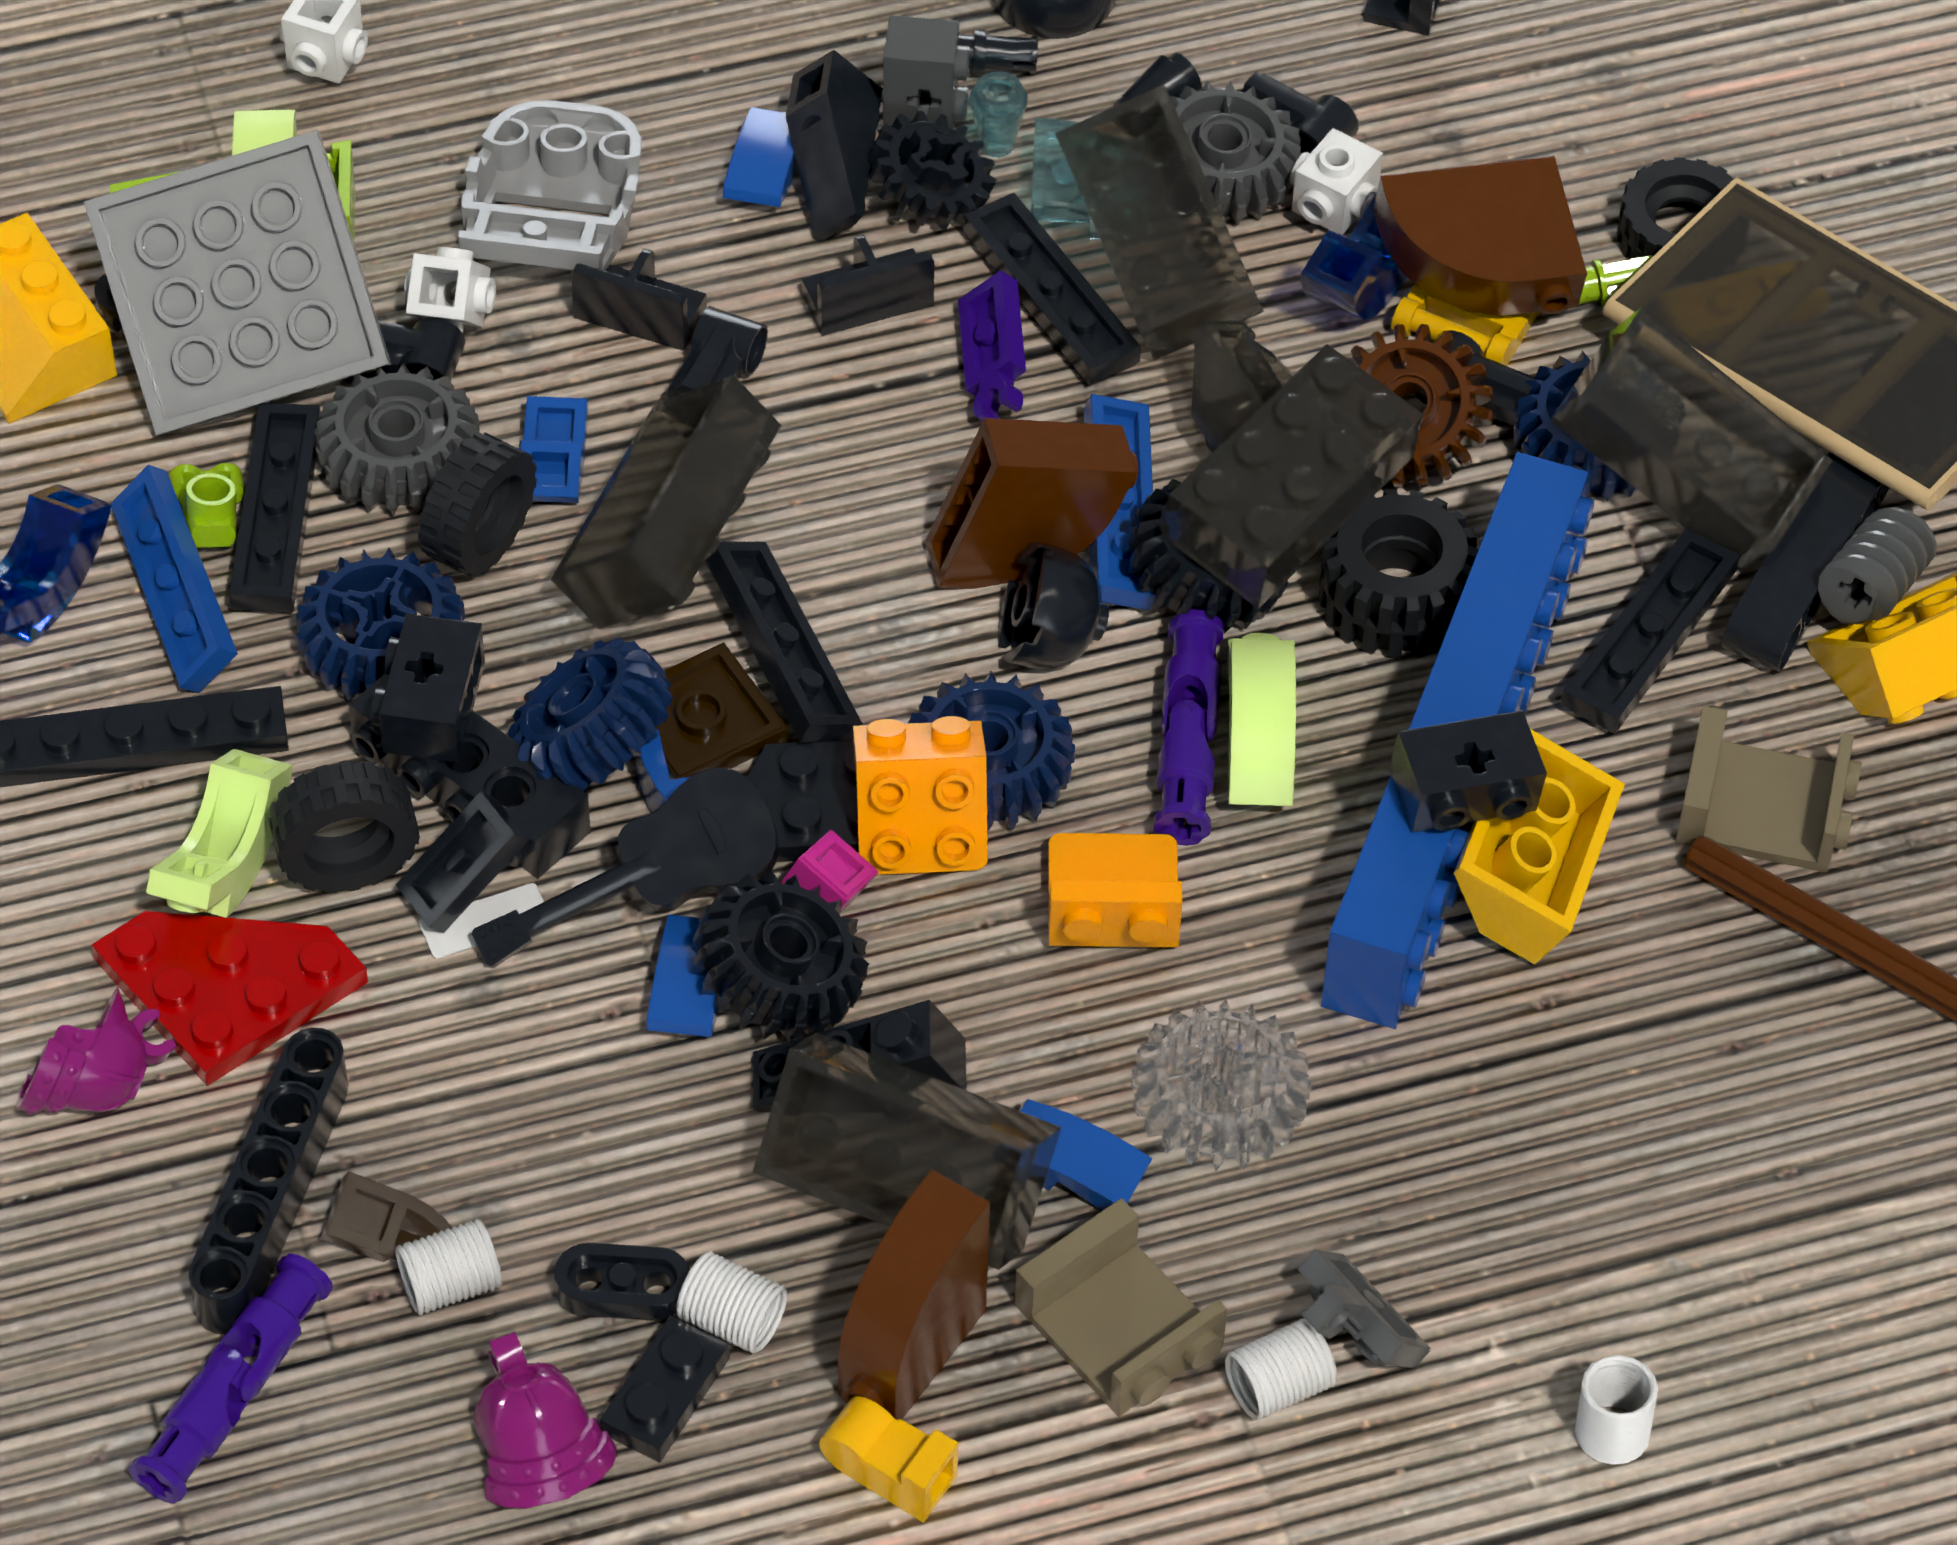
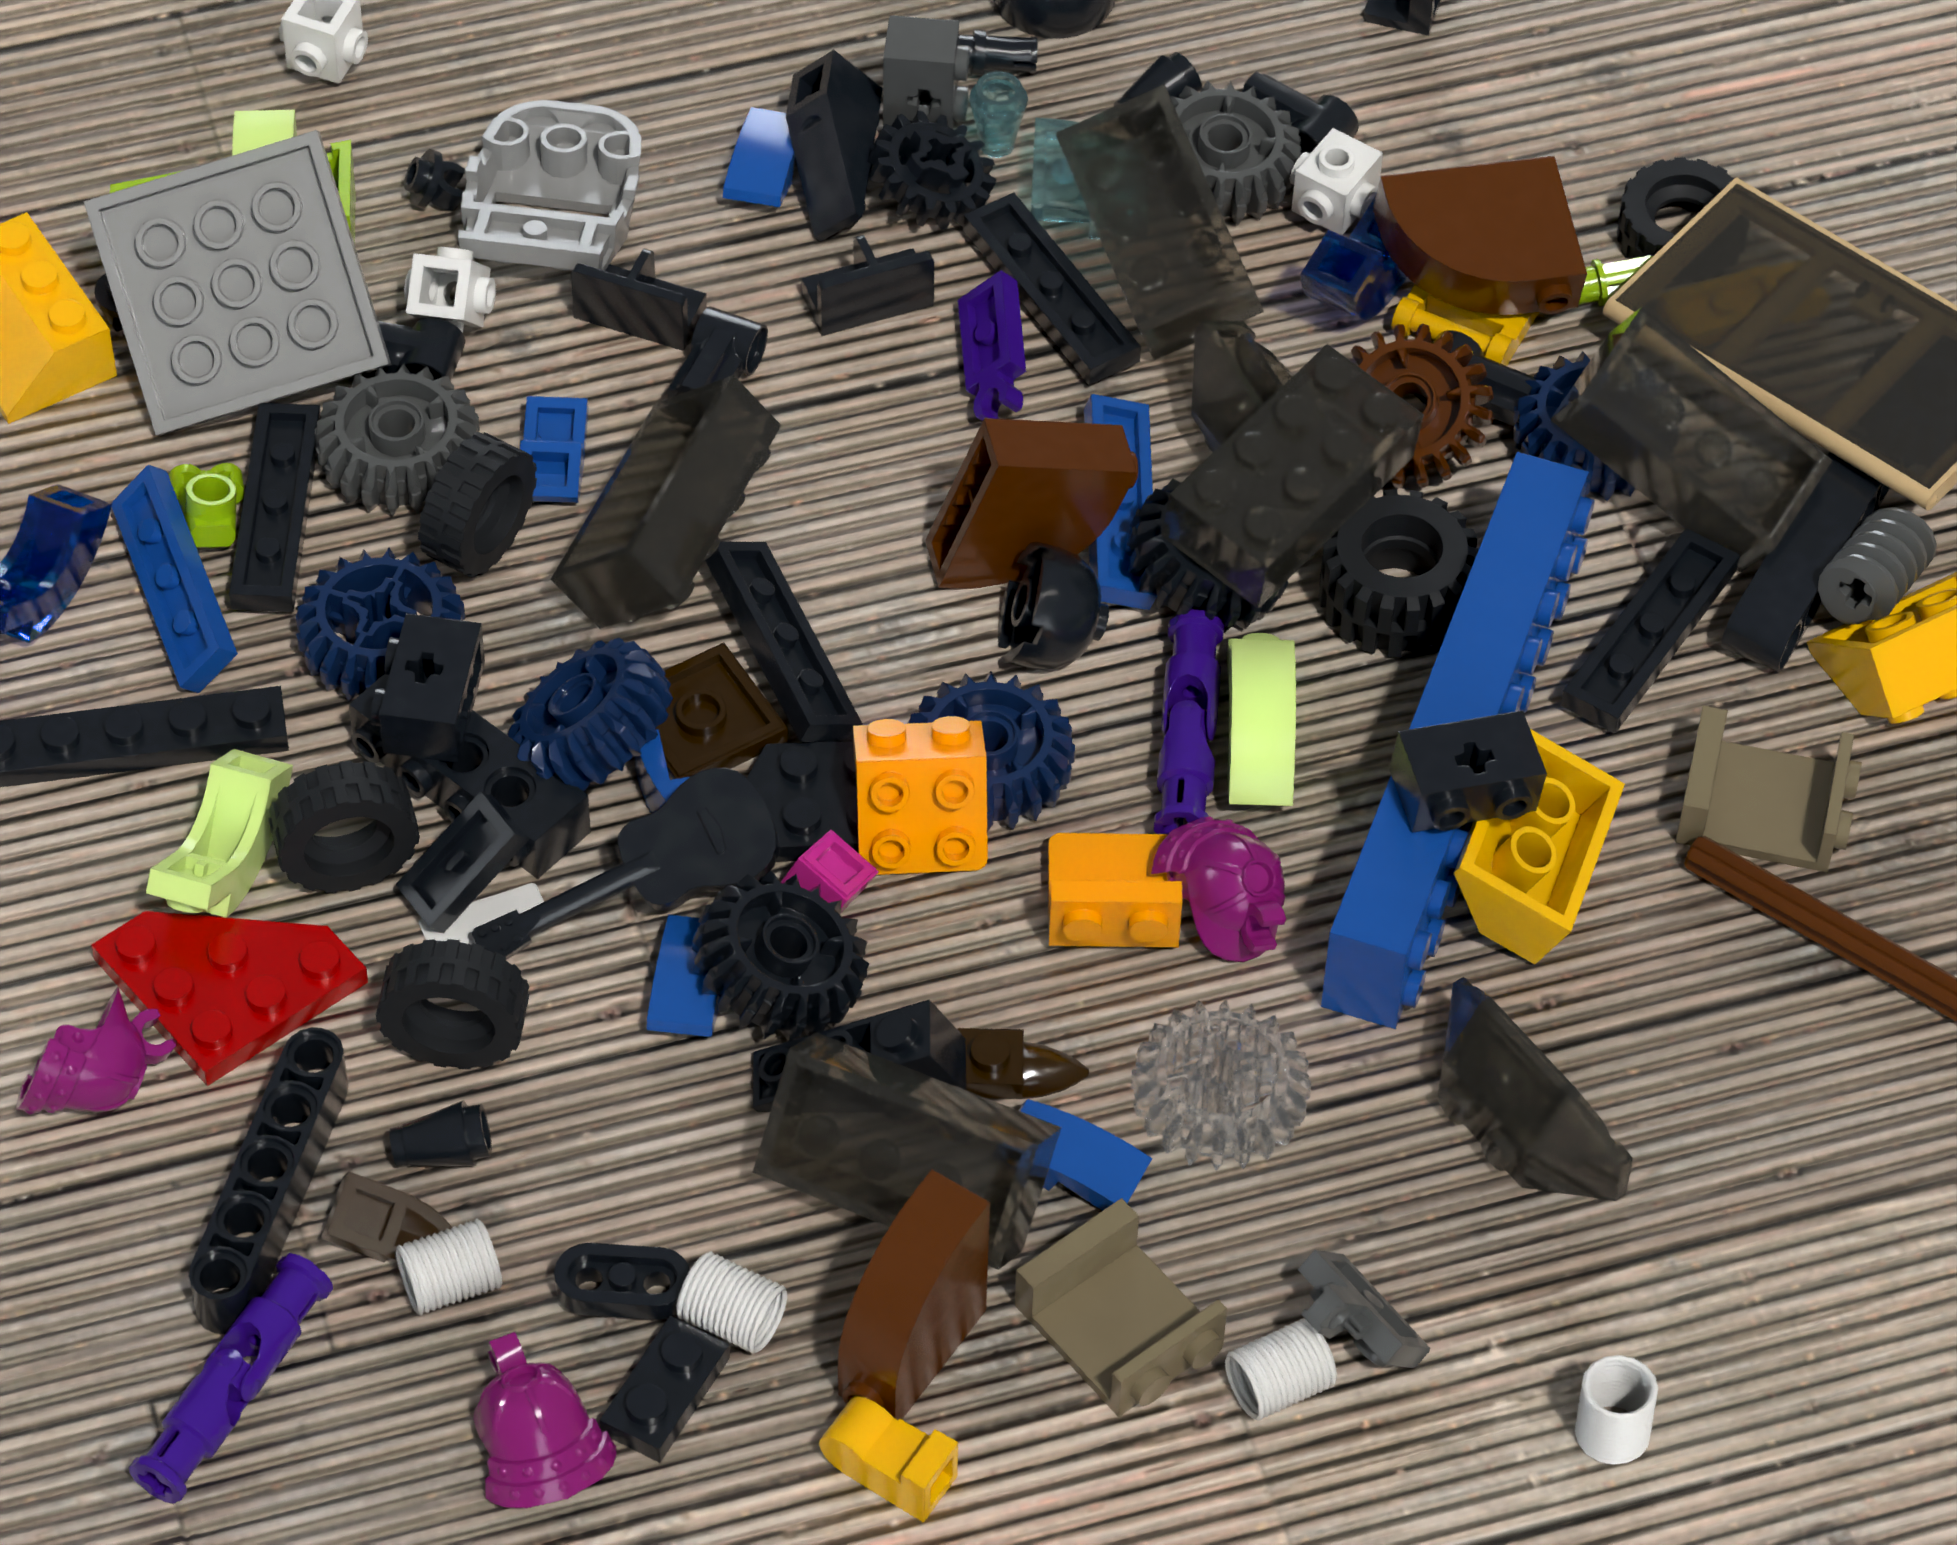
none -> black tyre [376,939,530,1069]
none -> black cone [389,1100,492,1167]
none -> black plate [404,149,465,211]
none -> dark brown plate [956,1028,1089,1099]
none -> magenta helmet [1151,816,1286,962]
none -> clear smoke wedge [1438,977,1633,1201]

